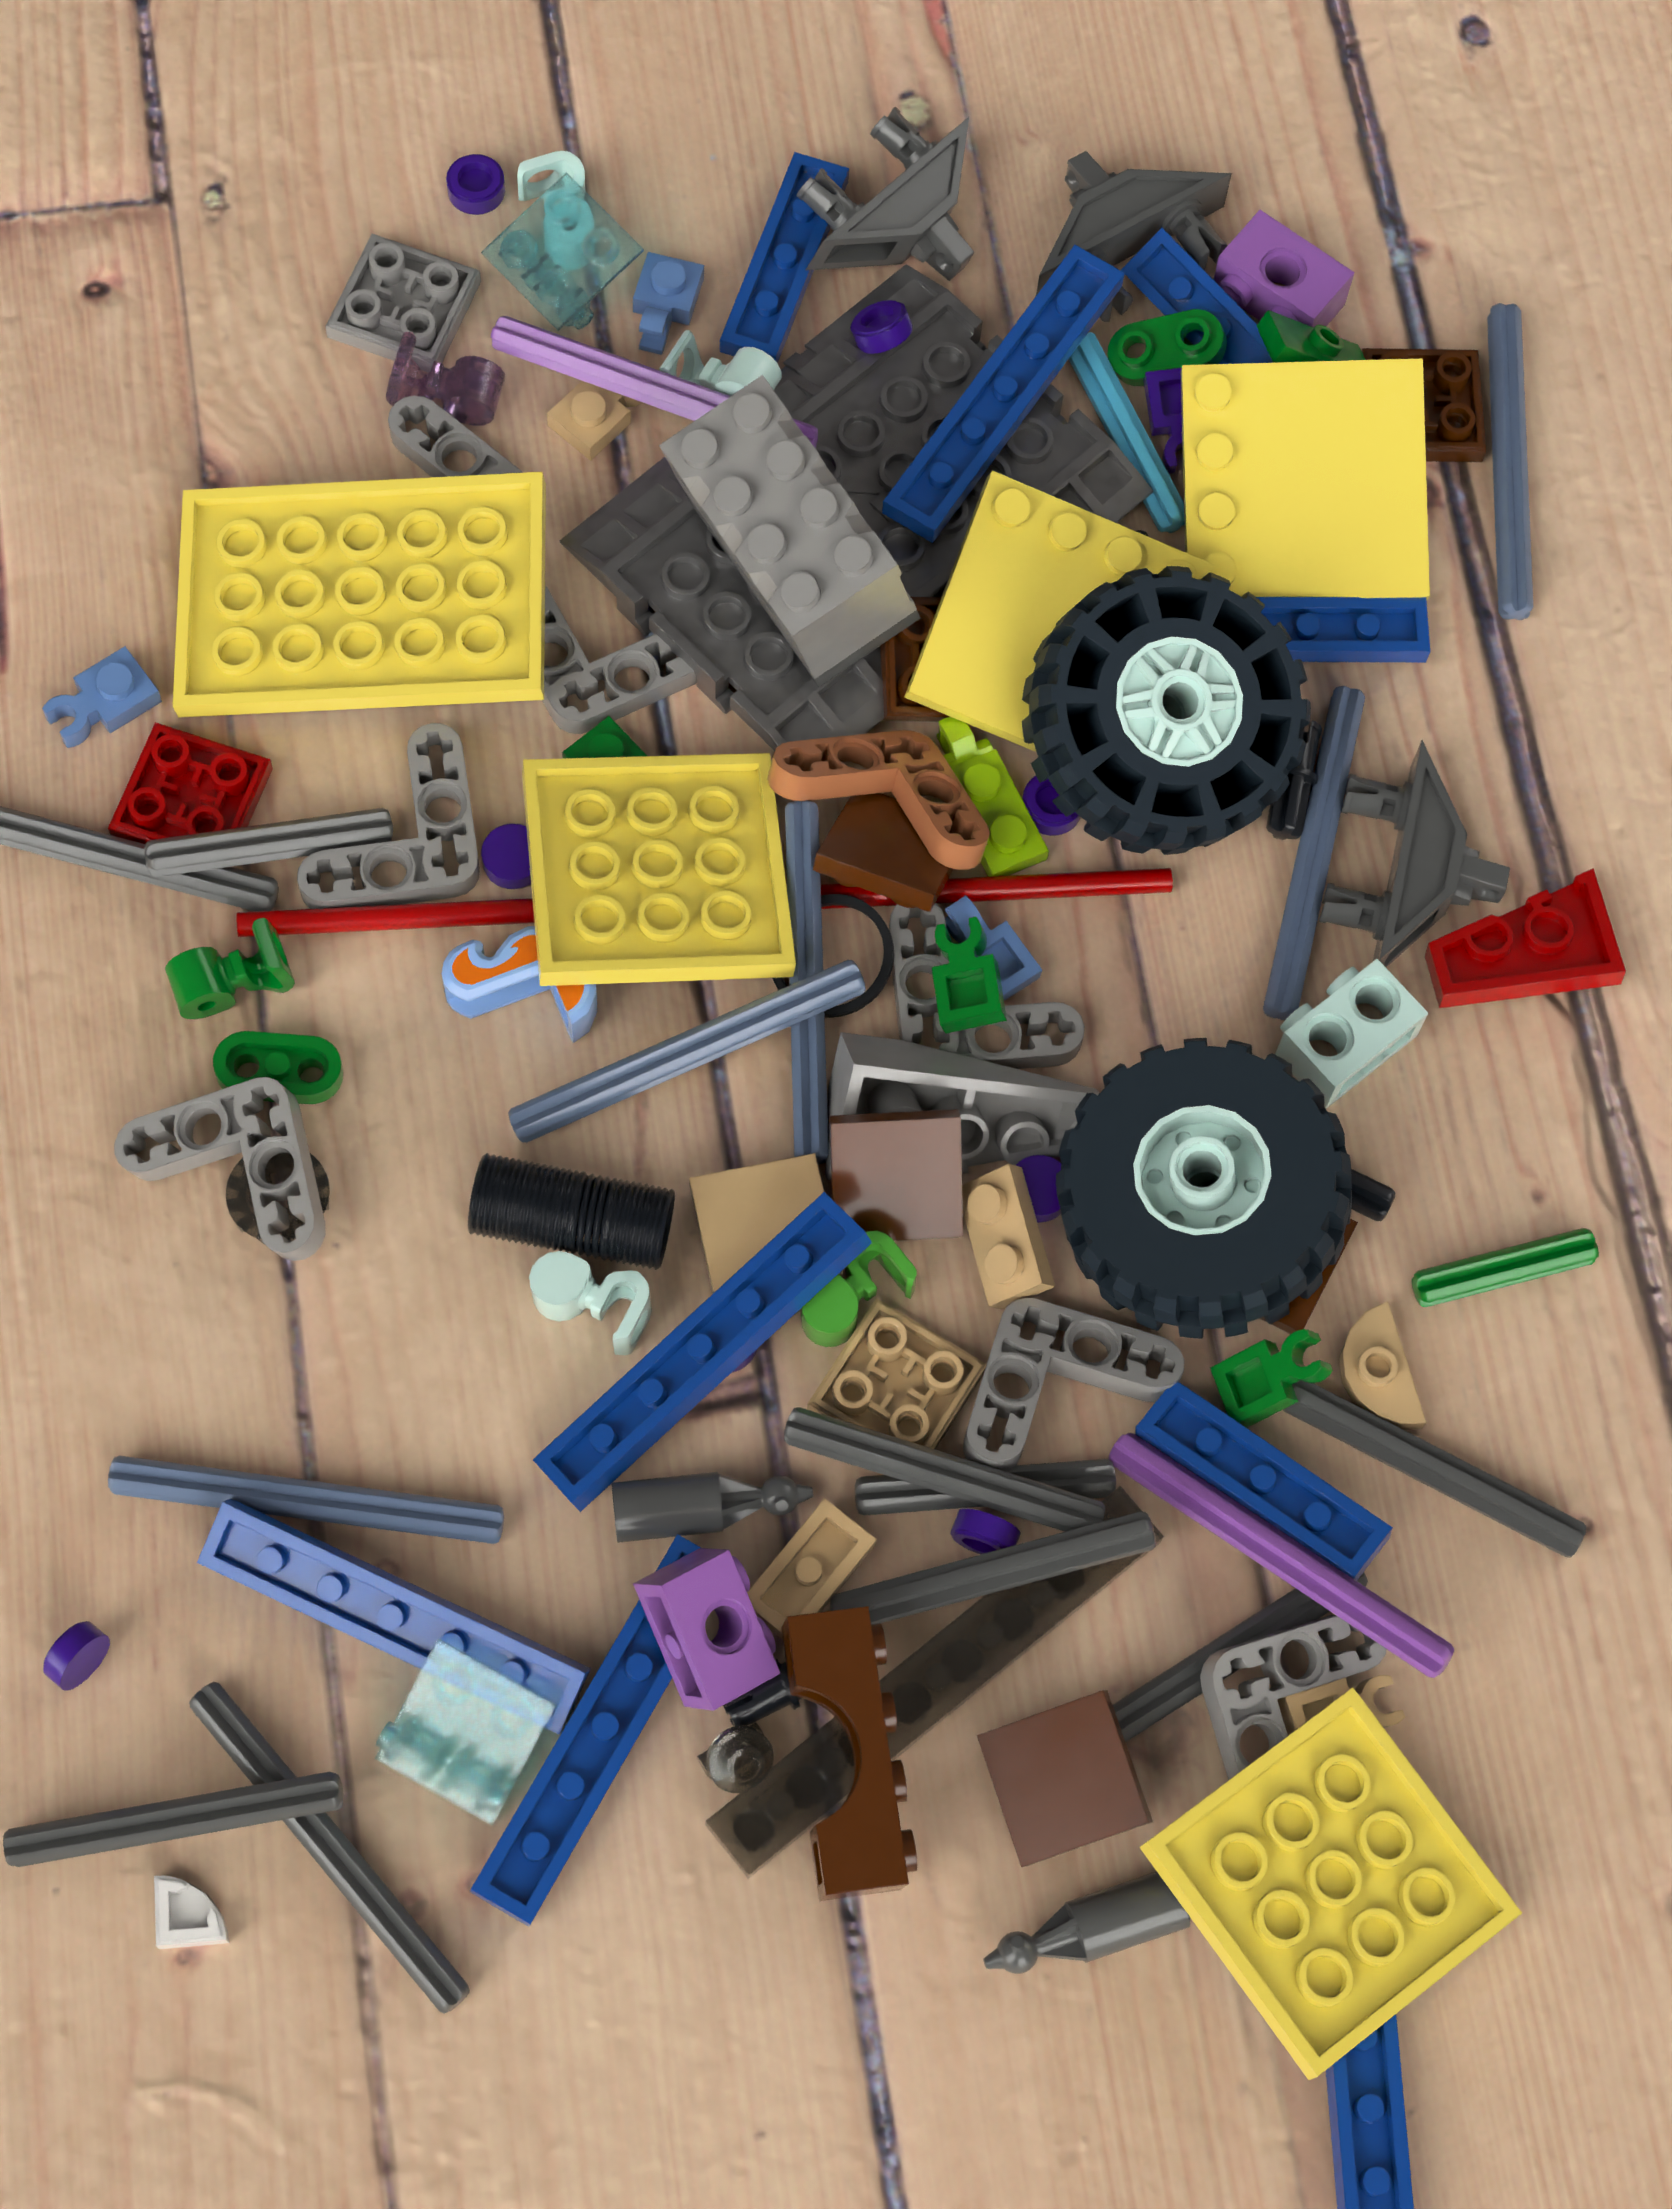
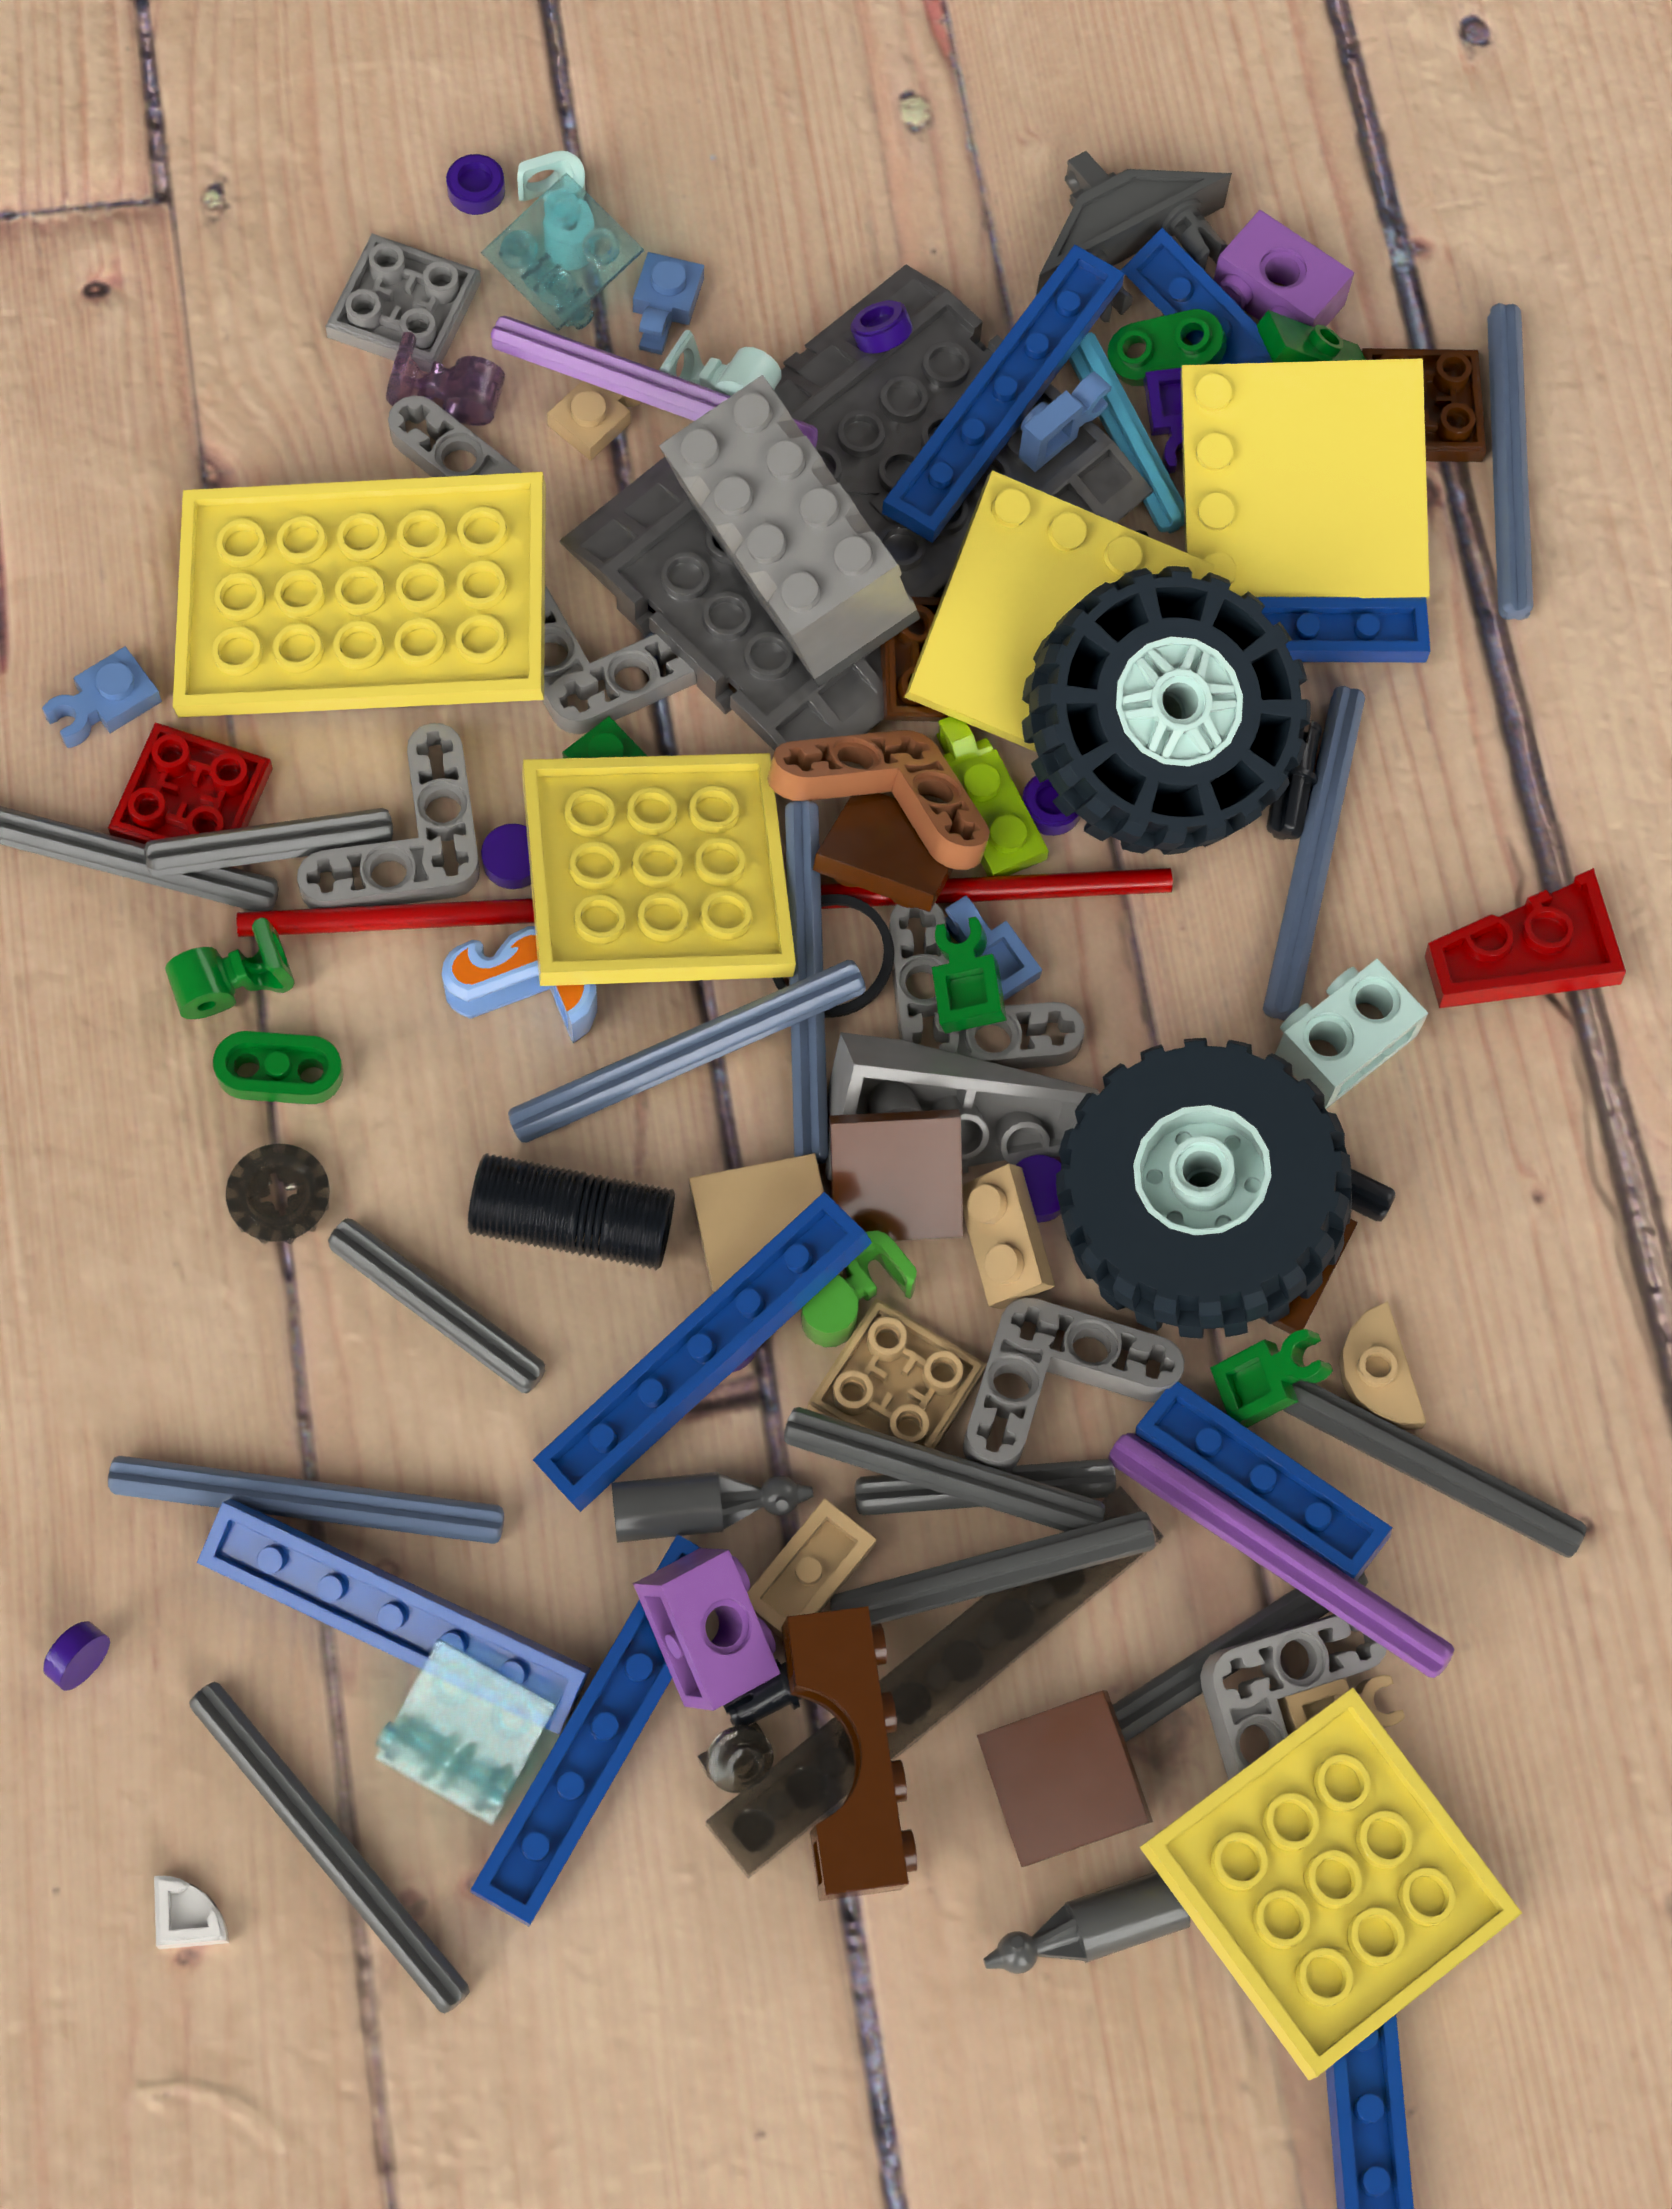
dark grey axle [3,1772,344,1867] -> none
light grey beam [114,1077,326,1261] -> none
light aqua leg [529,1251,652,1355] -> none
blue plate [720,152,849,363] -> none
dark grey connector [797,107,974,281] -> none
dark purple tile [950,1508,1021,1555] -> none
dark grey connector [1319,740,1510,968] -> none
green axle [1411,1228,1599,1307] -> none
none -> dark grey axle [328,1218,546,1393]
none -> medium blue plate [1018,371,1112,472]

